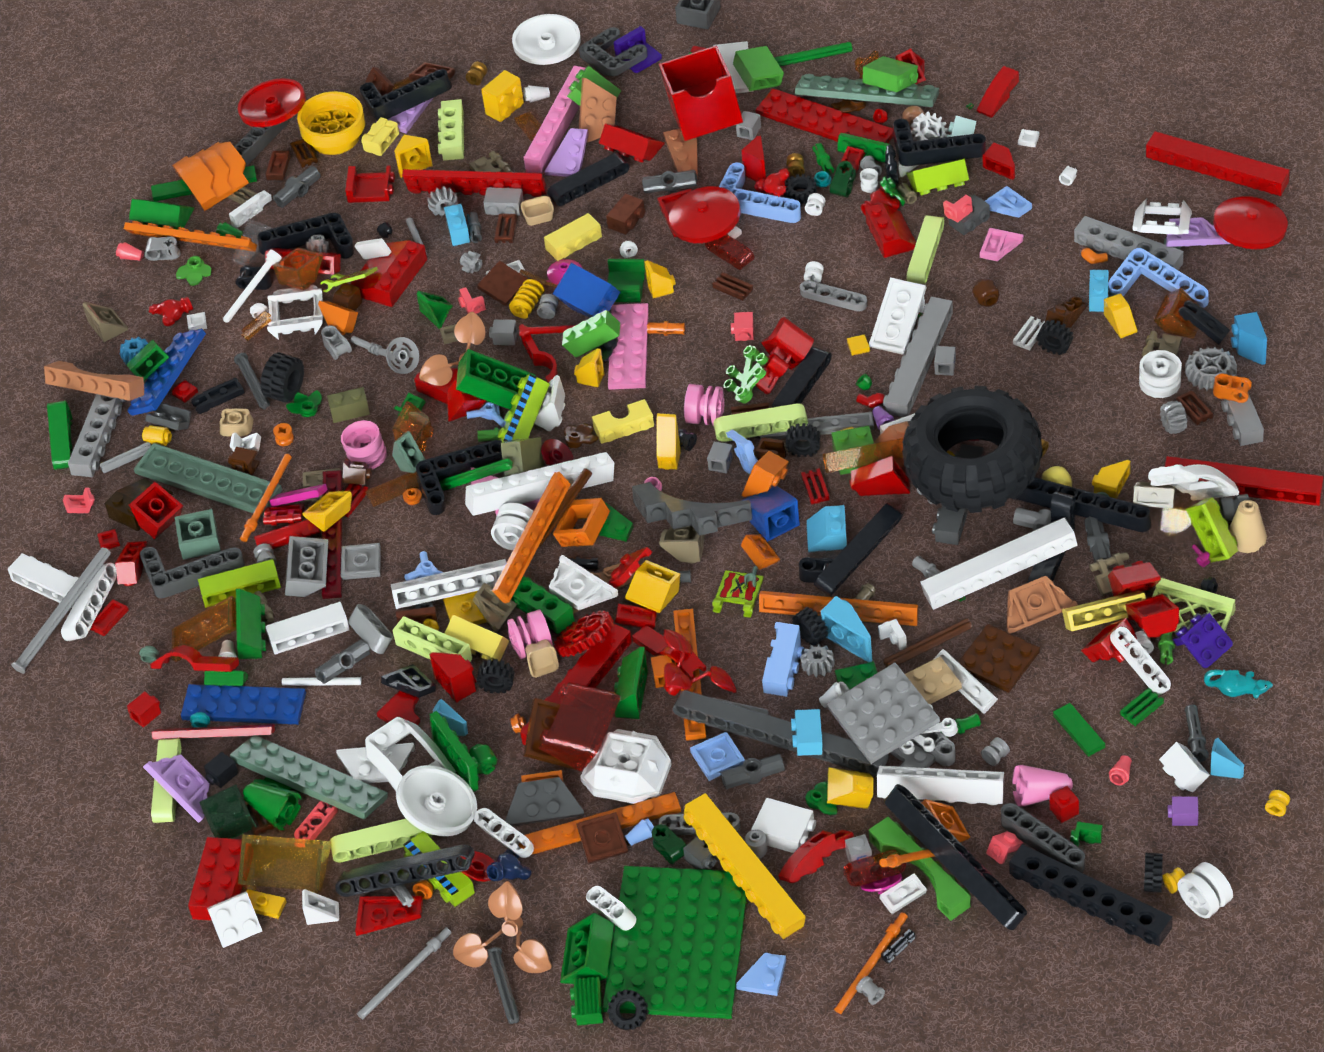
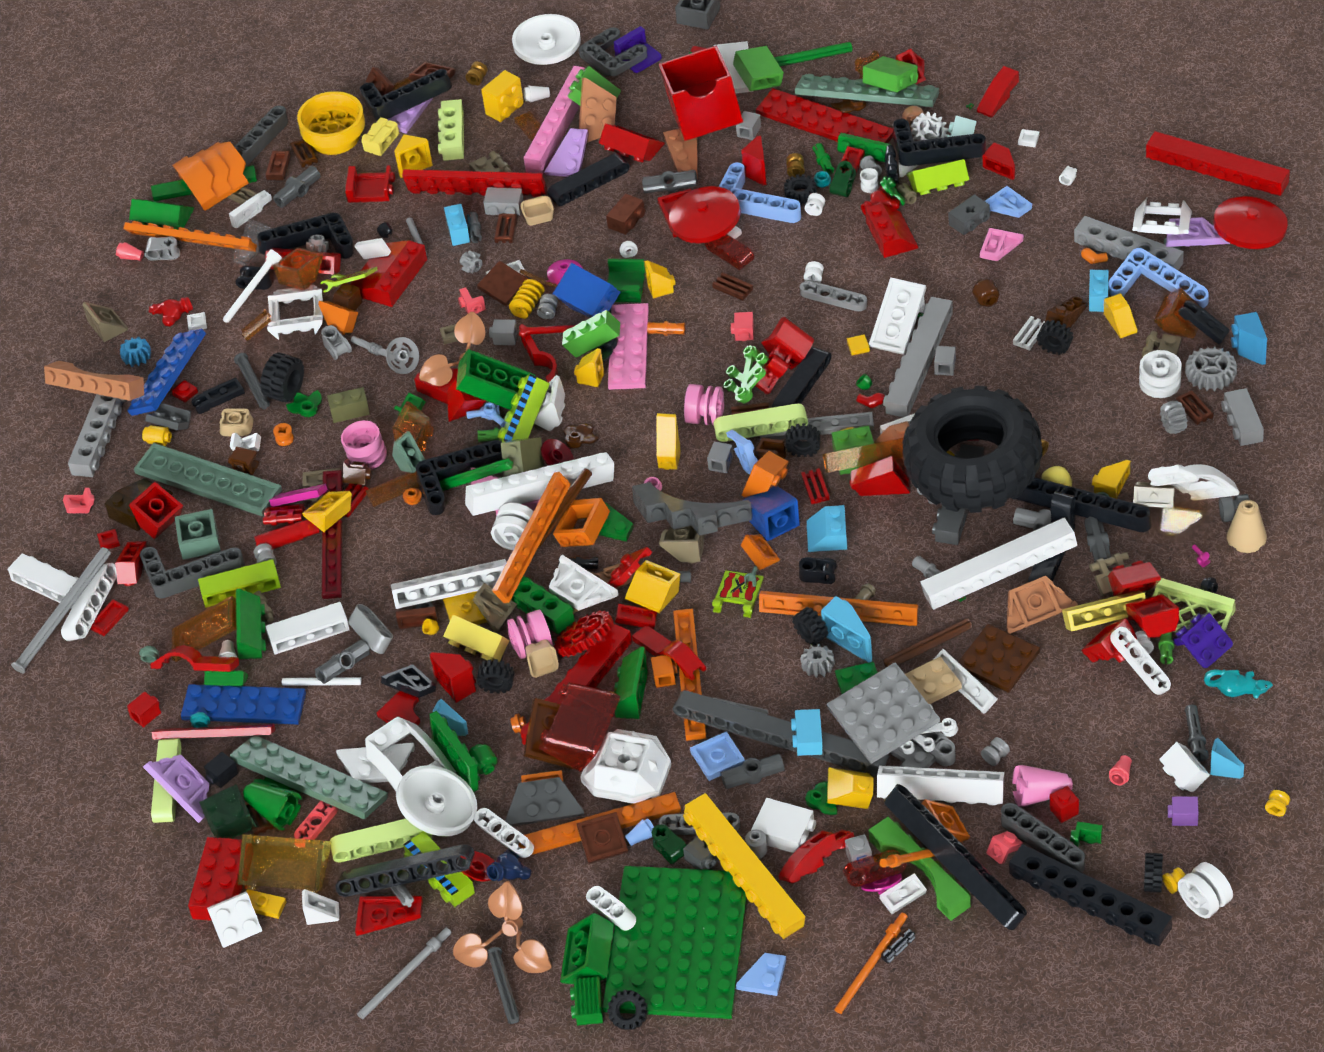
green beam [47,400,73,470] -> none
light grey axle [100,442,151,473] -> none
green brick [126,339,169,381] -> none
bright green plate [176,256,212,286] -> none
green cone [216,222,244,239] -> none
red dish [237,78,306,127] -> none
orange bar [240,454,292,542] -> none
white plate [250,303,268,319] -> none
light grey slope [285,536,328,597] -> none
light grey plate [341,543,381,580] -> none
yellowish green brick [393,616,472,662] -> none
light blue piece [404,551,444,581] -> none
orange plate [413,880,433,900] -> none
green slope [417,291,453,329] -> none
light grey gear [427,186,458,217] -> none
light yellow brick [544,213,602,261] -> none
light yellow arch [592,399,654,444] -> none
red plant [664,629,737,696] -> none
black wheel [678,428,697,451] -> none
red animal [755,168,790,197] -> none
light blue wedge [762,622,804,697] -> none
black beam [814,503,903,597] -> none
white cone [819,682,849,708] -> none
light grey bush [856,976,885,1005] -> none
medium lavender cone [872,406,894,430] -> none
red hinge [873,109,888,123] -> none
white bracket [878,619,907,650] -> none
yellowish green beam [907,215,944,284] -> none
green pin [940,713,981,737] -> none
coral bracket [943,195,973,223] -> none
green tile [1053,703,1105,757] -> none
green tile [1120,688,1164,726] -> none
red brick [1164,456,1324,506] -> none
lime slope [1185,497,1238,563] -> none
orange piece [1213,373,1252,403] -> none

